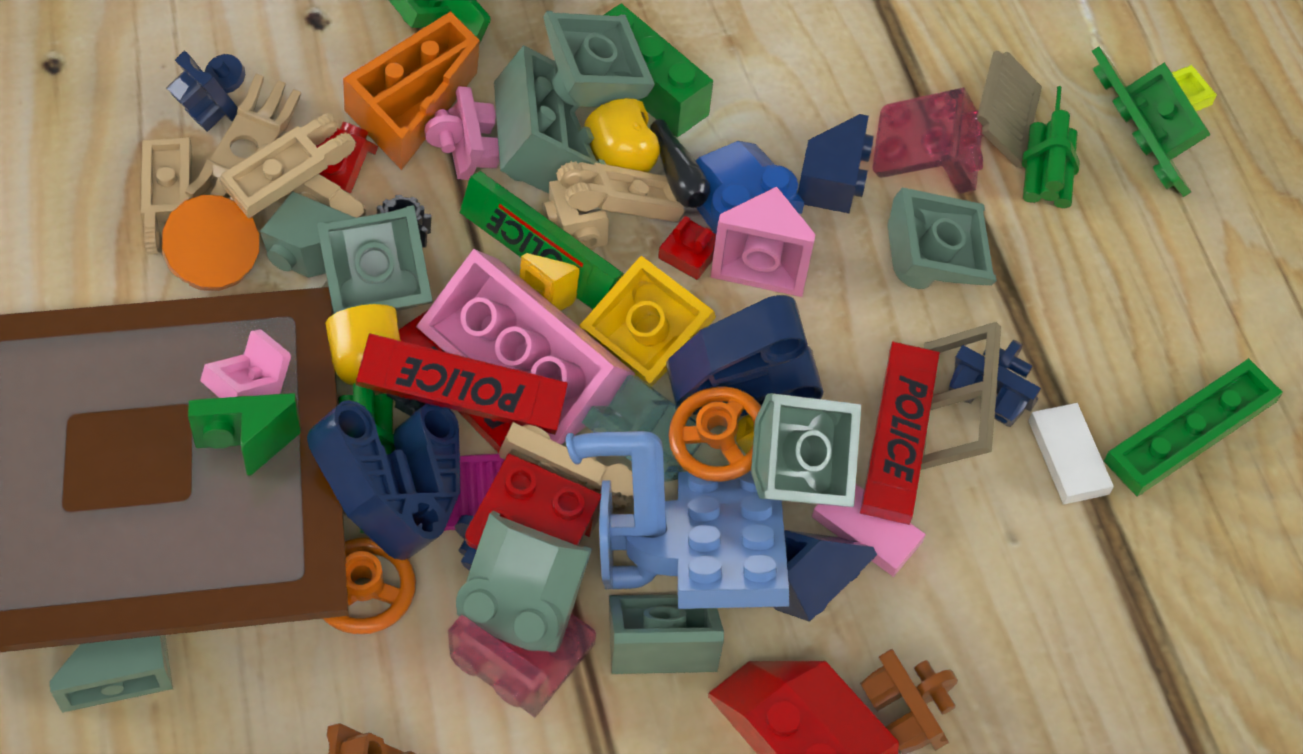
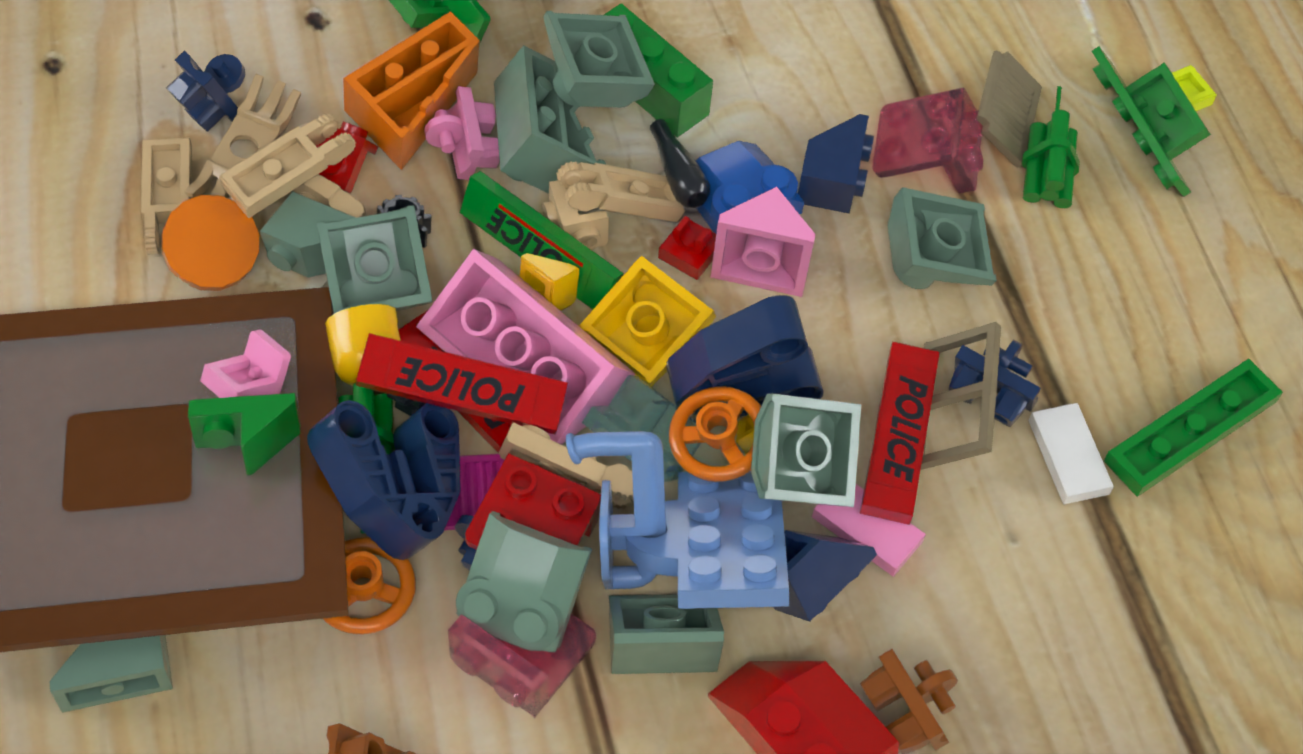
yellow helmet [584,98,660,173] -> none

